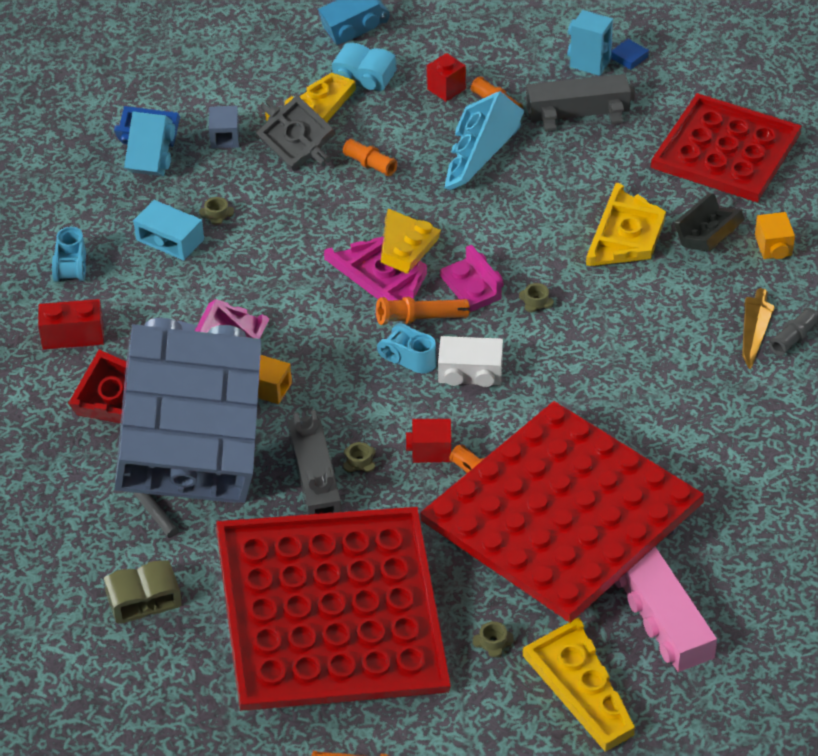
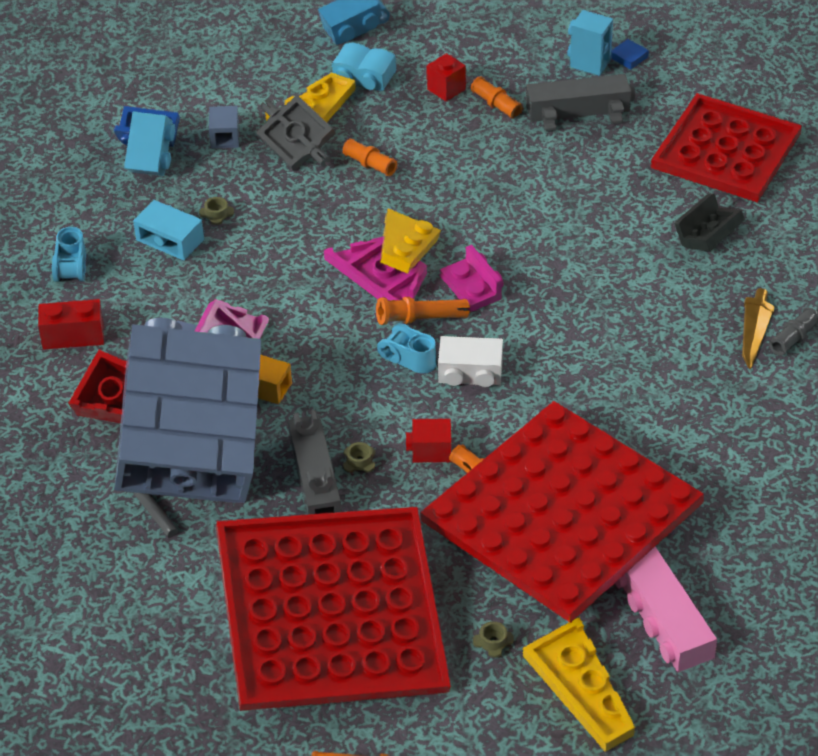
olive brick [104,560,182,623] -> none
medium azure wedge [444,91,524,190] -> none
olive plate [519,283,554,312] -> none
yellow wing [586,183,666,266] -> none
light orange brick [755,212,795,259] -> none

